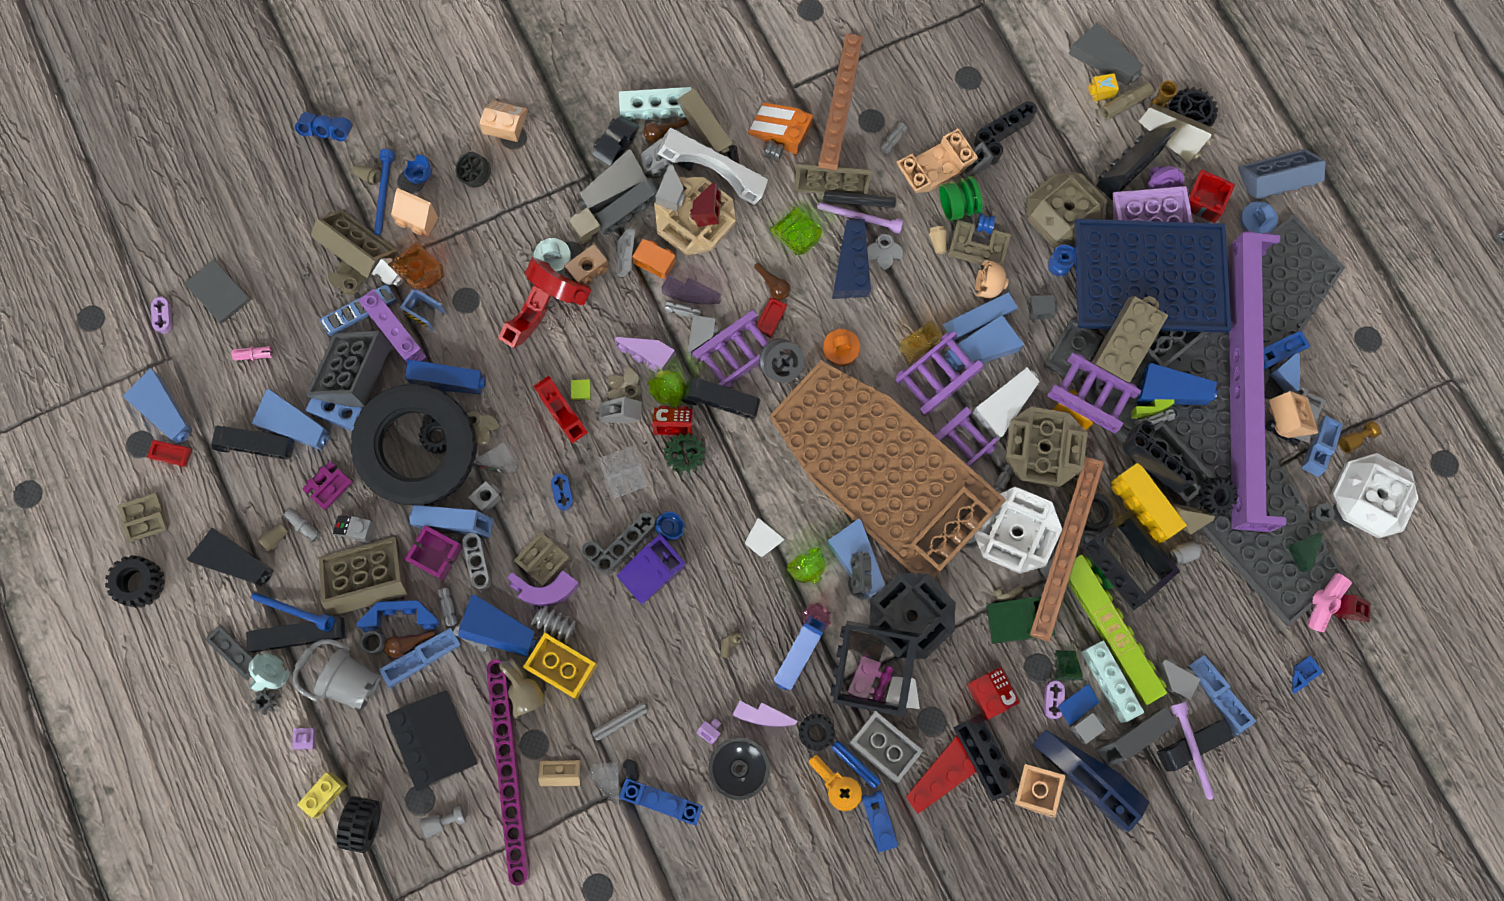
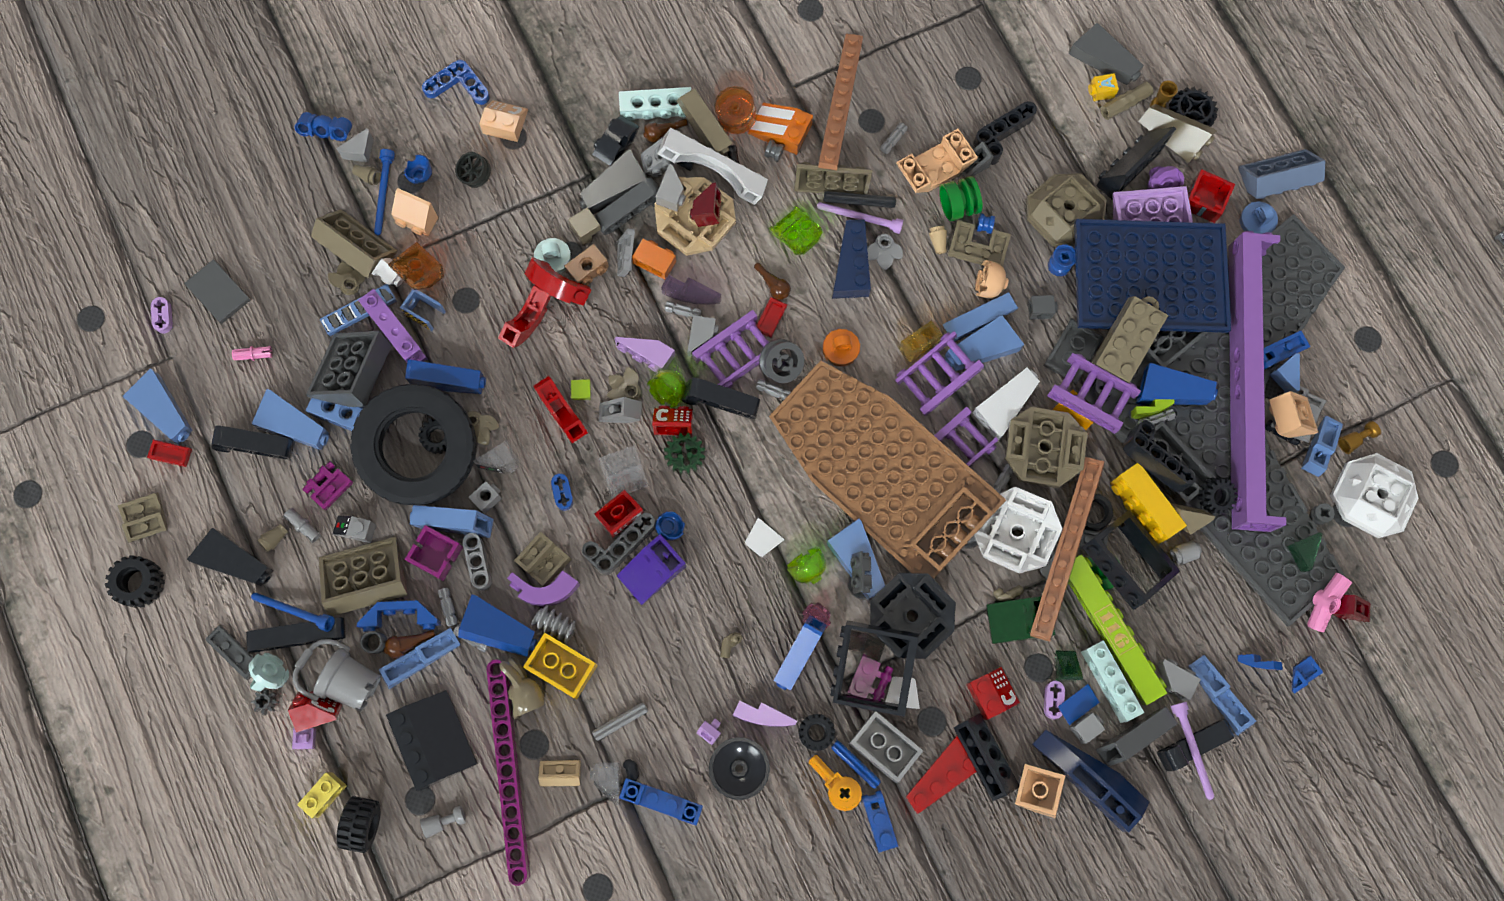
none -> slope [288,690,342,733]
none -> light grey slope [336,129,374,163]
none -> blue beam [422,60,490,105]
none -> red slope [594,489,644,537]
none -> clear orange wheel [714,86,757,134]
none -> light grey axle [756,379,792,400]
none -> blue slope [1237,654,1283,670]

